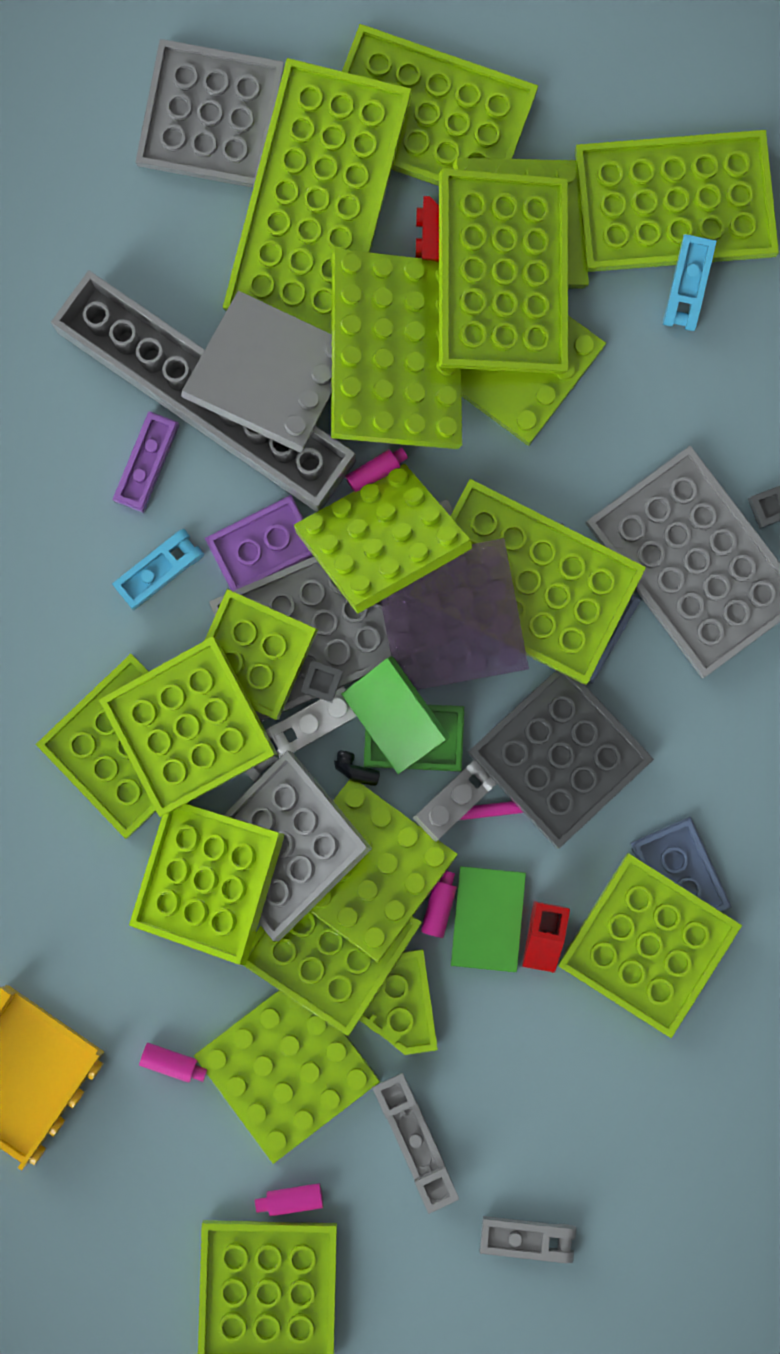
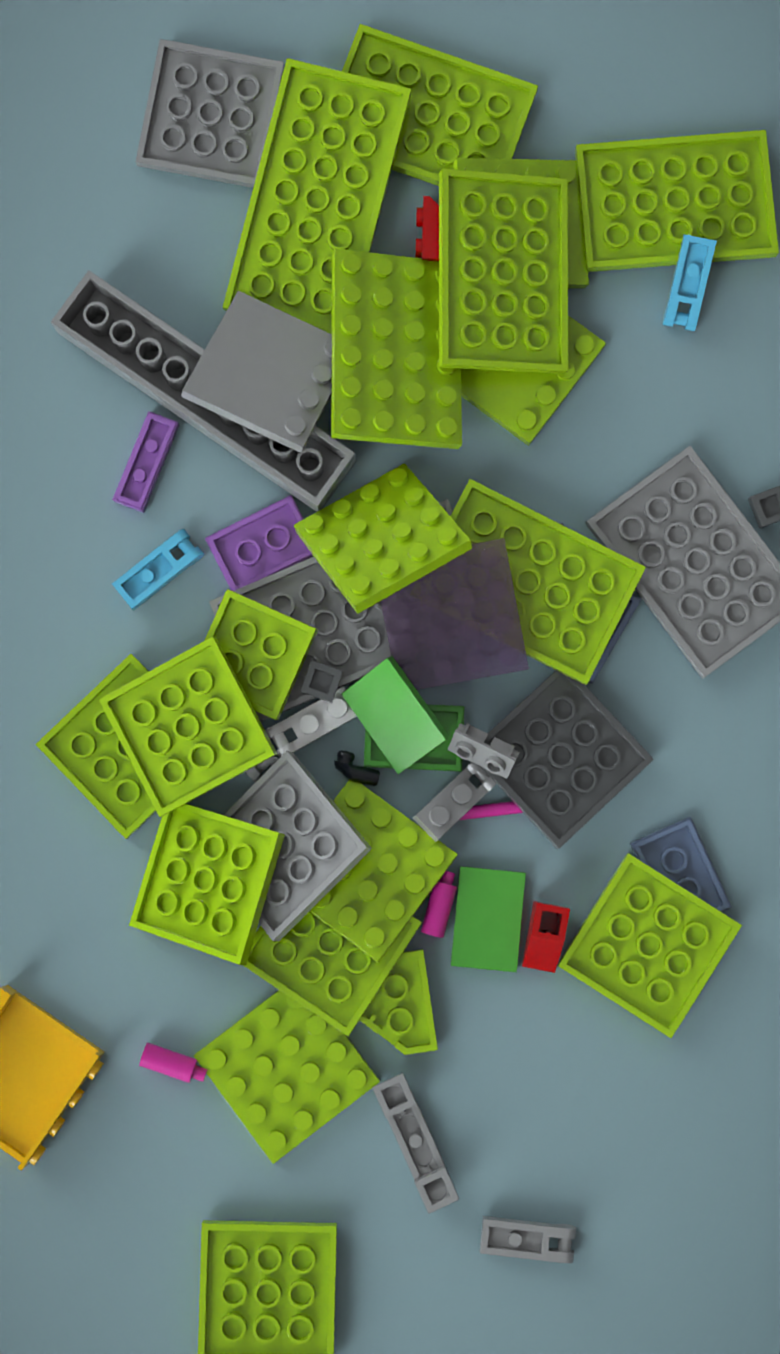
dark pink cylinder [255,1183,324,1217] -> none
dark pink cylinder [345,447,408,492] -> none
none -> light grey hinge [448,723,520,779]

